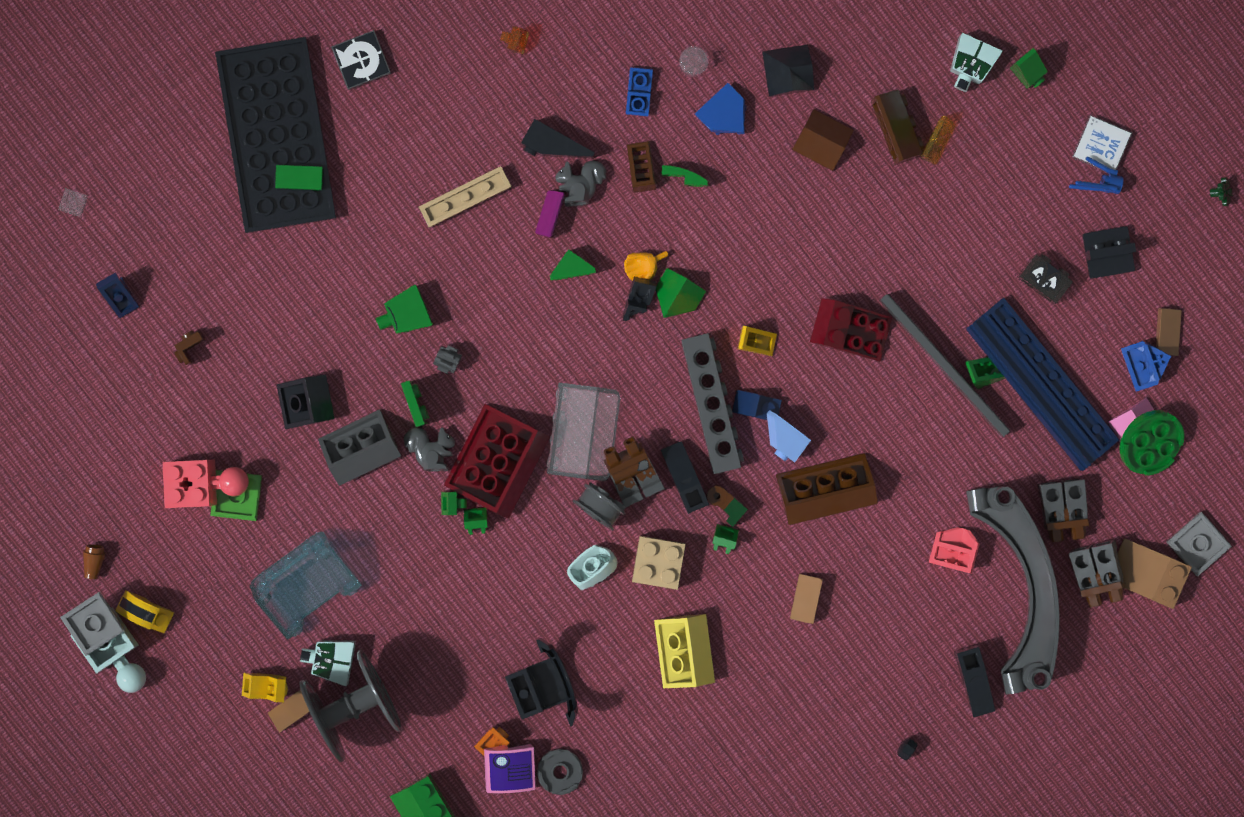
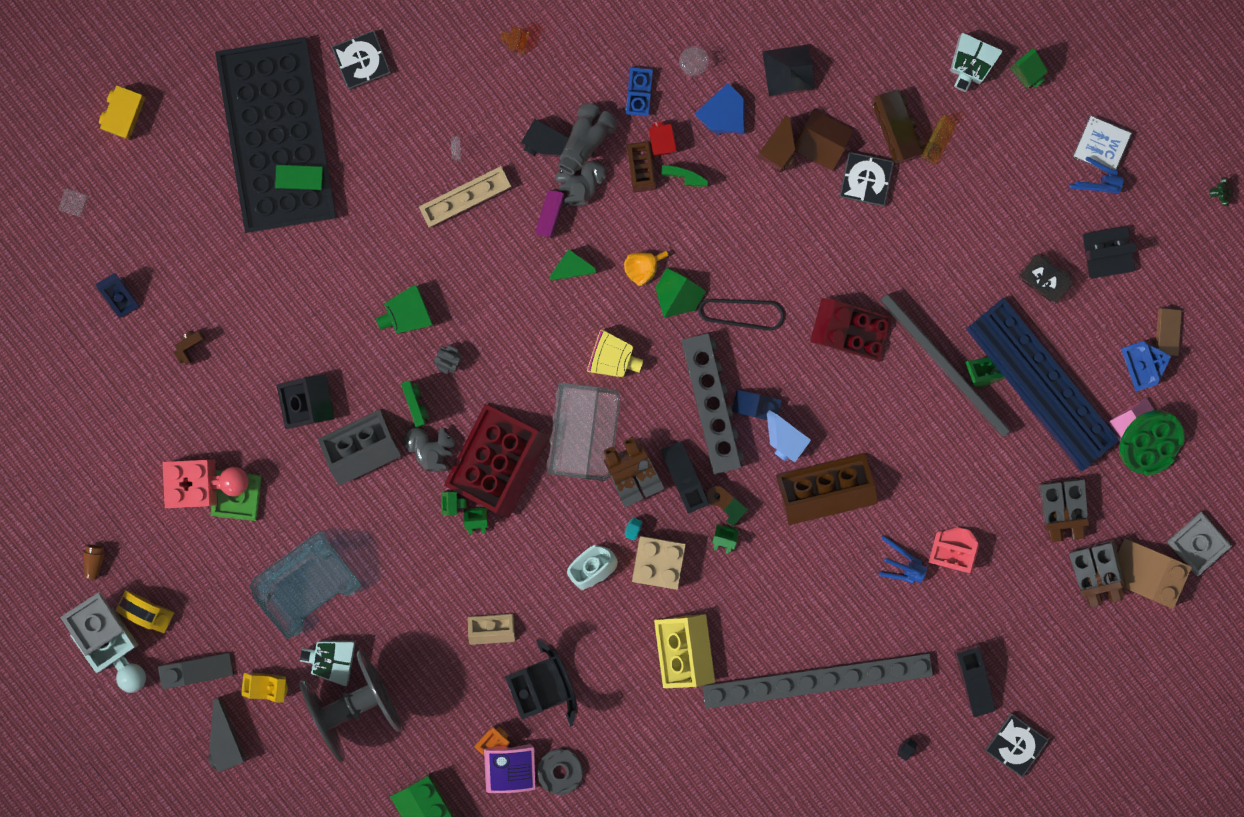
medium nougat slope [268,689,309,733] -> none
dark grey wheel [572,482,626,531] -> none
black slope [623,276,657,321] -> none
yellow slope [737,326,777,356] -> none
medium nougat slope [790,574,823,624] -> none
dark grey panel [966,486,1059,694] -> none
none -> yellow brick [99,85,146,140]
none -> dark grey slope [158,653,234,689]
none -> dark grey slope [208,696,246,773]
none -> clear tile [451,136,462,162]
none -> tan slope [468,614,515,645]
none -> dark grey piece [558,104,618,175]
none -> light yellow torso [587,330,643,377]
none -> teal tile [625,517,643,541]
none -> red brick [648,121,676,157]
none -> black piece [698,299,784,331]
none -> dark grey plate [702,653,933,709]
none -> reddish brown slope [757,115,796,172]
none -> tile [839,152,894,207]
none -> blue plant [879,536,927,584]
none -> tile [984,713,1049,777]

